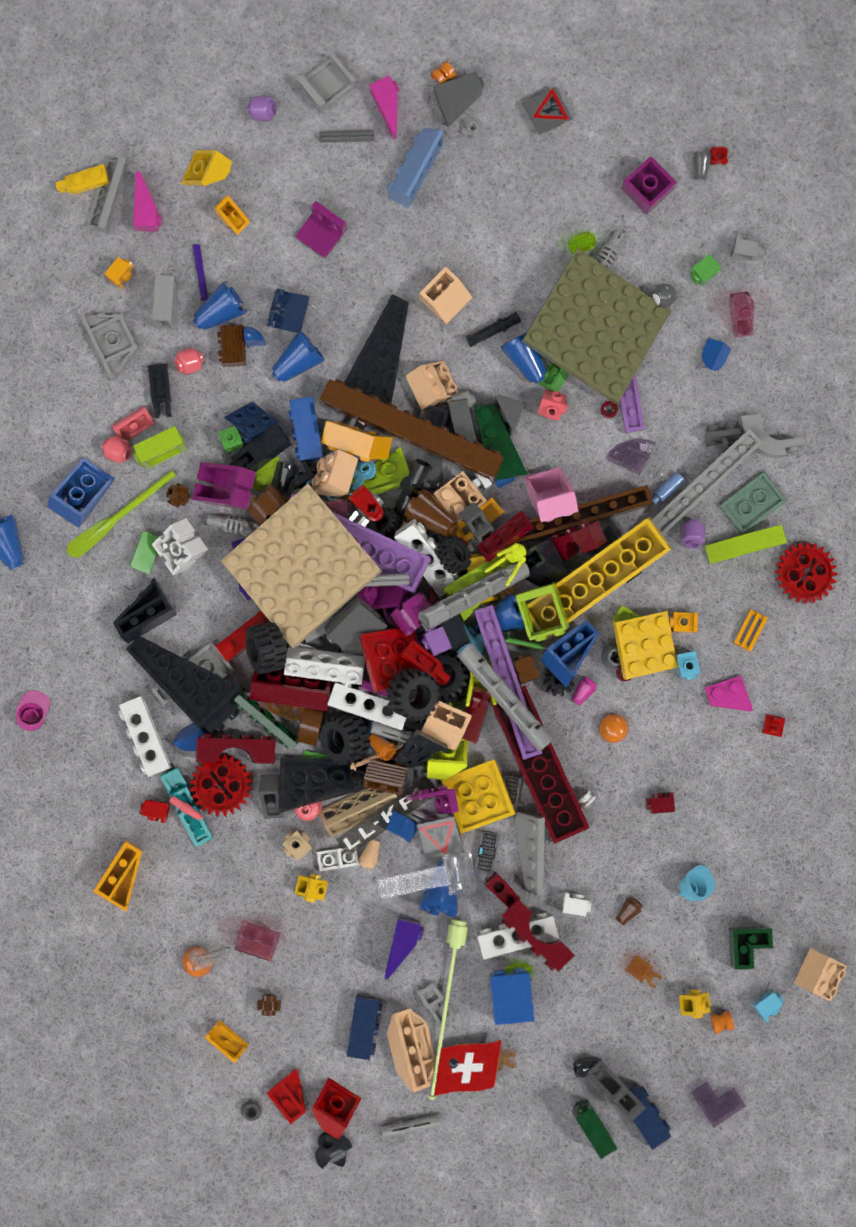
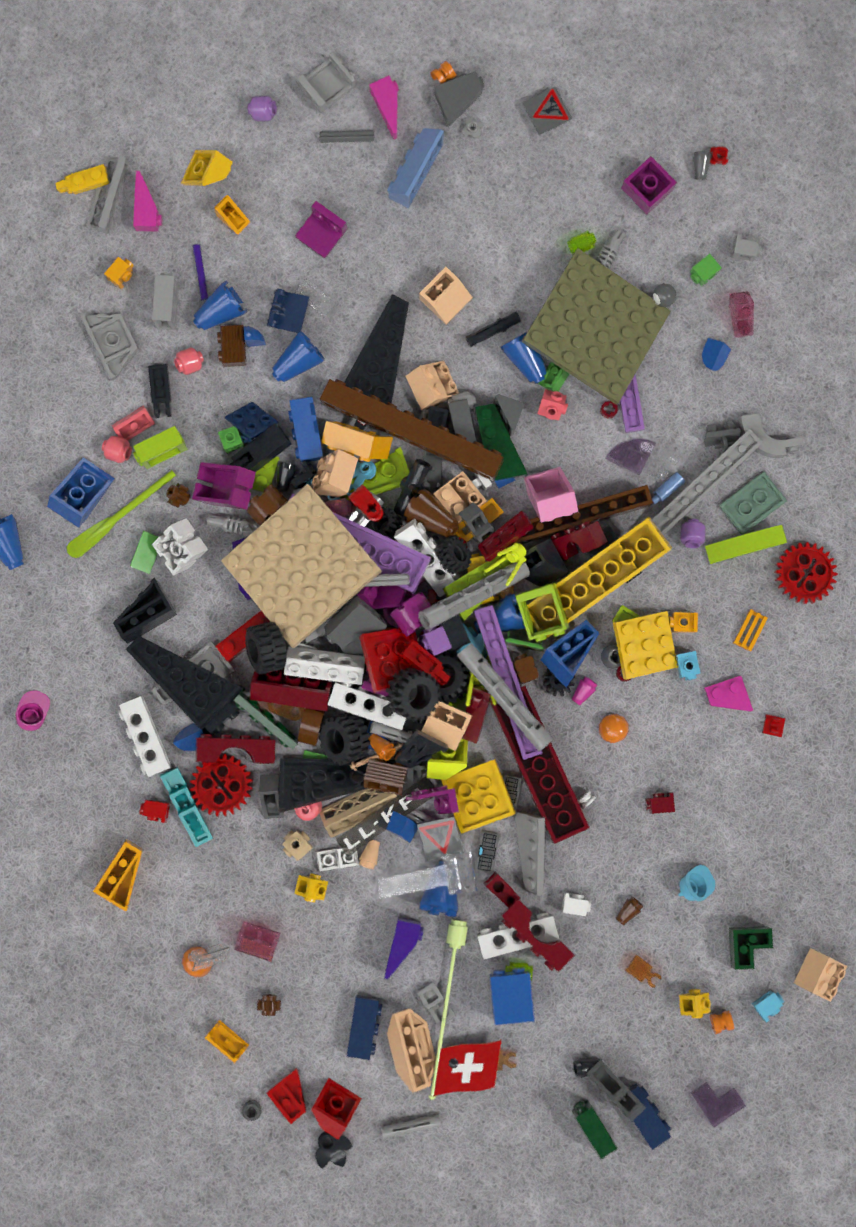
coral piece [169,796,204,820] -> none

